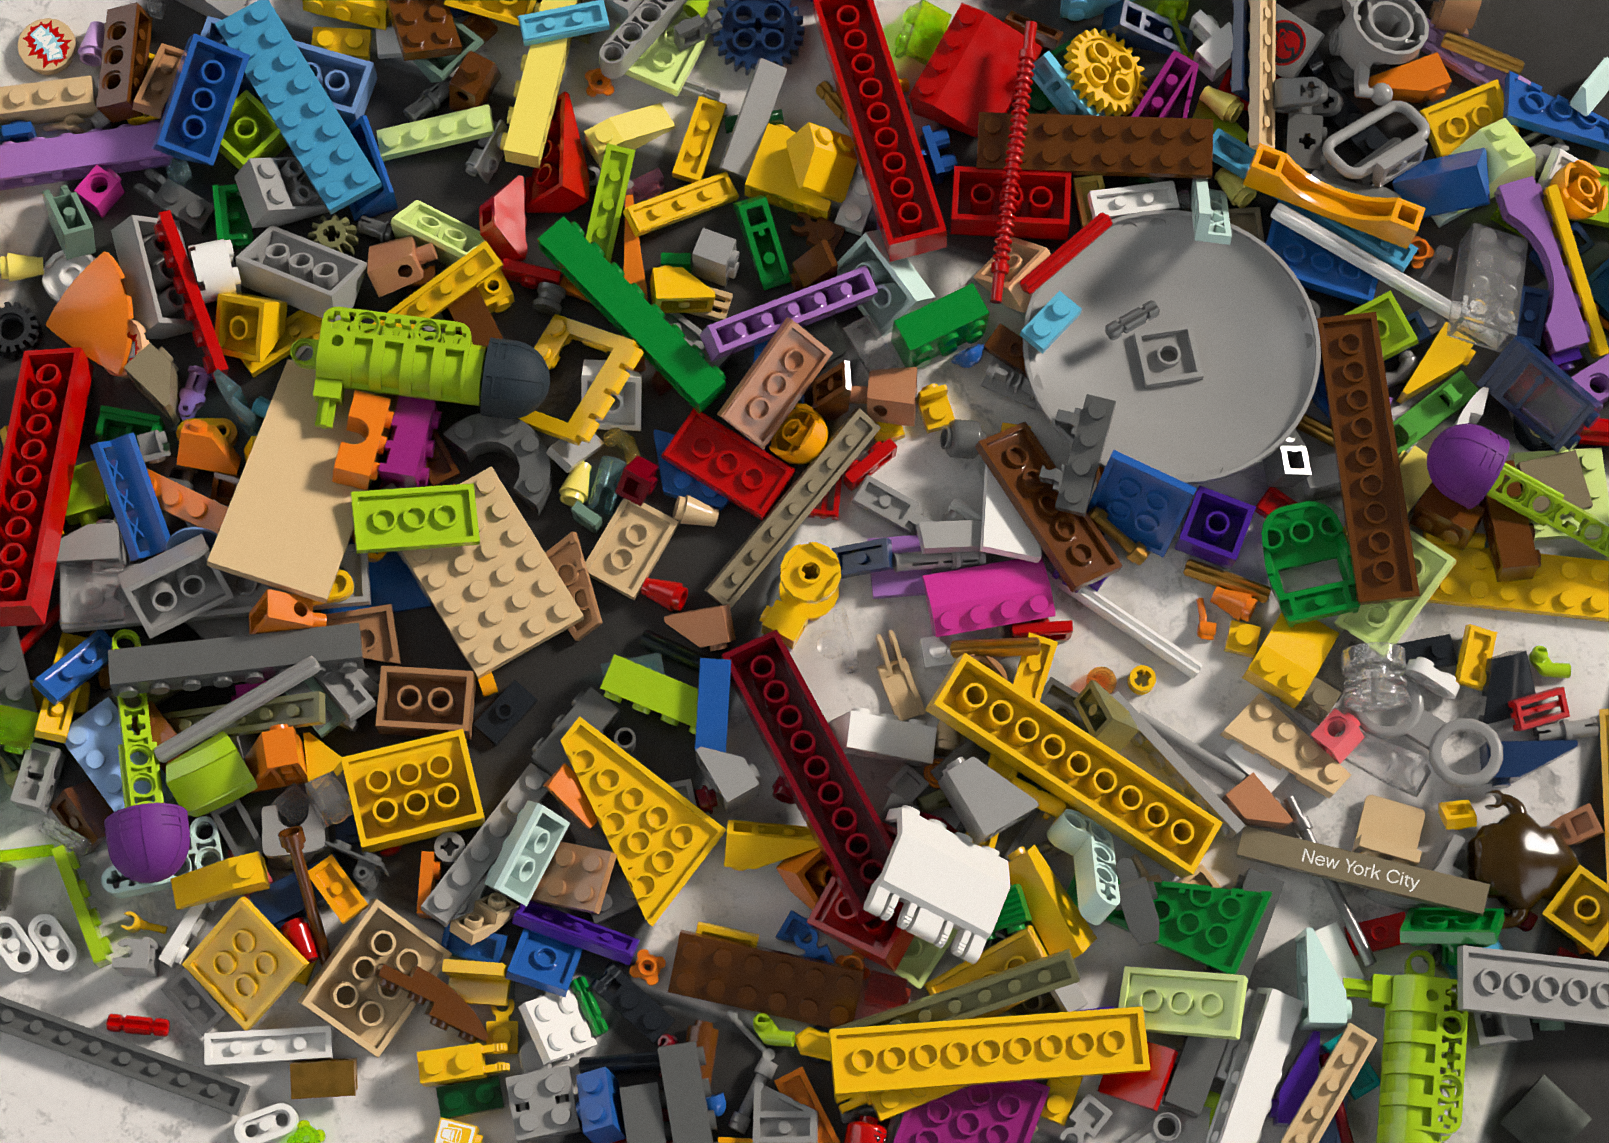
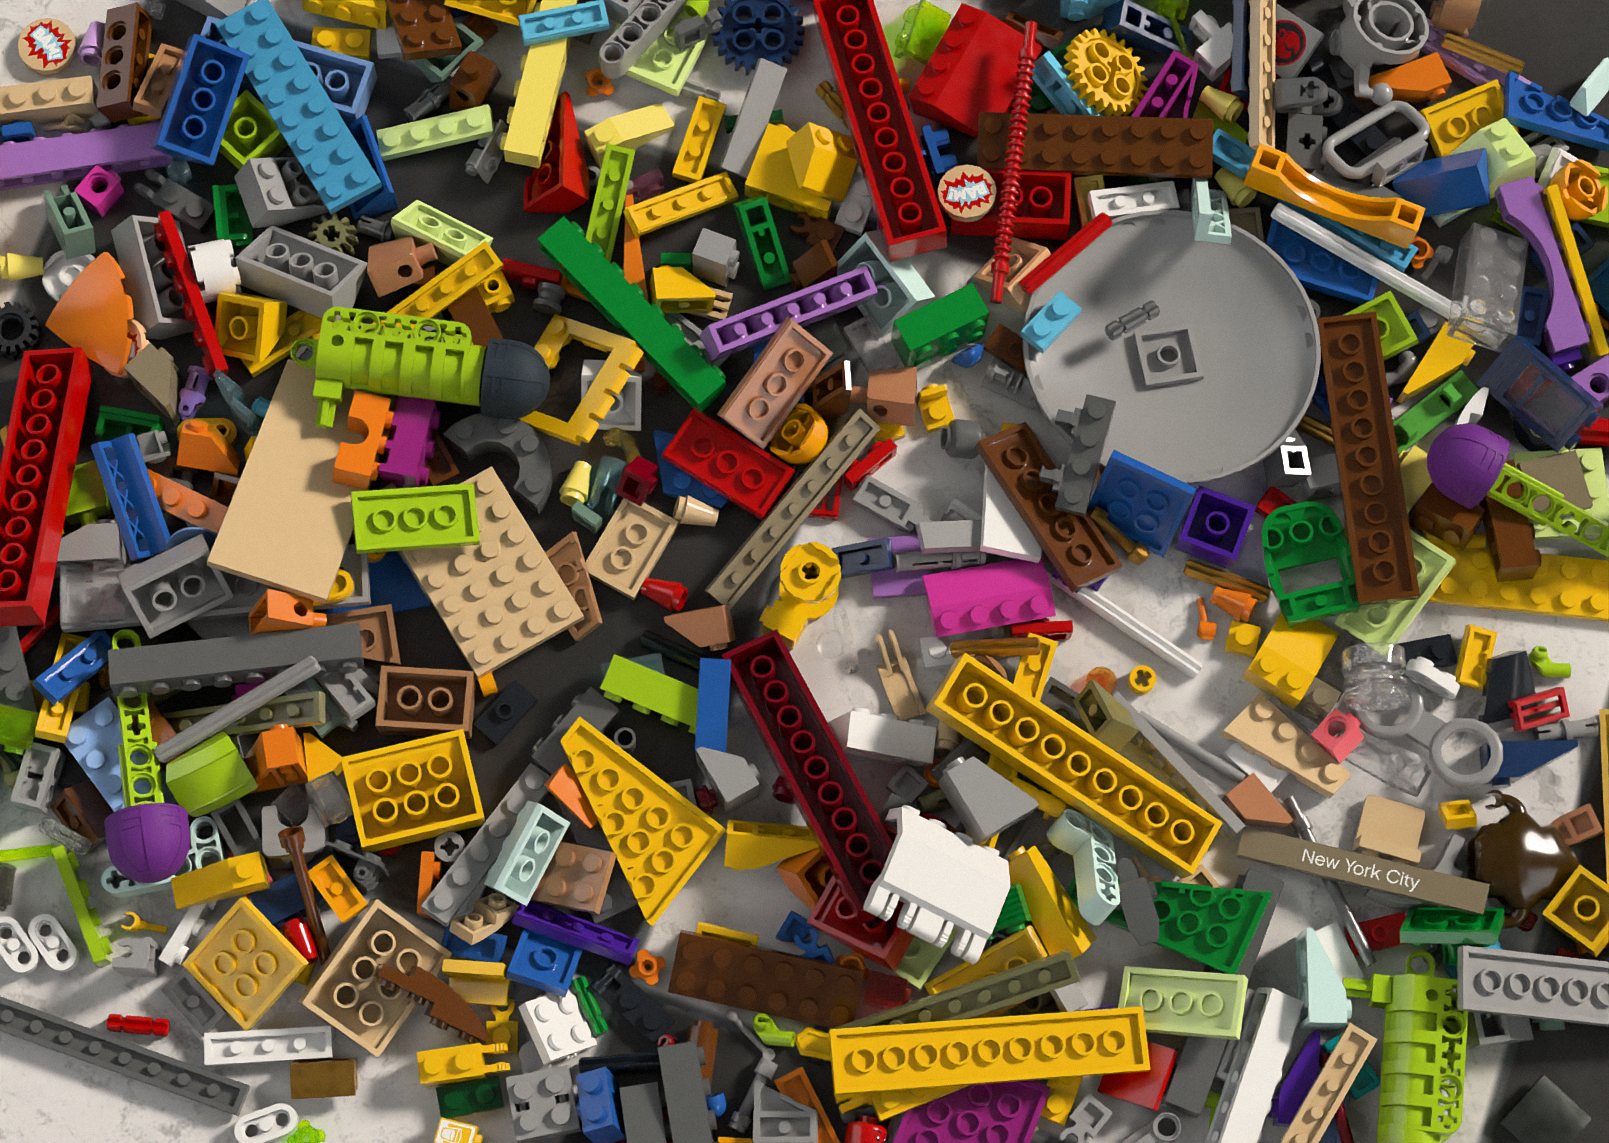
slope [479,175,528,263] -> none
light grey tile [546,434,604,473] -> none
none -> tile [938,165,997,222]

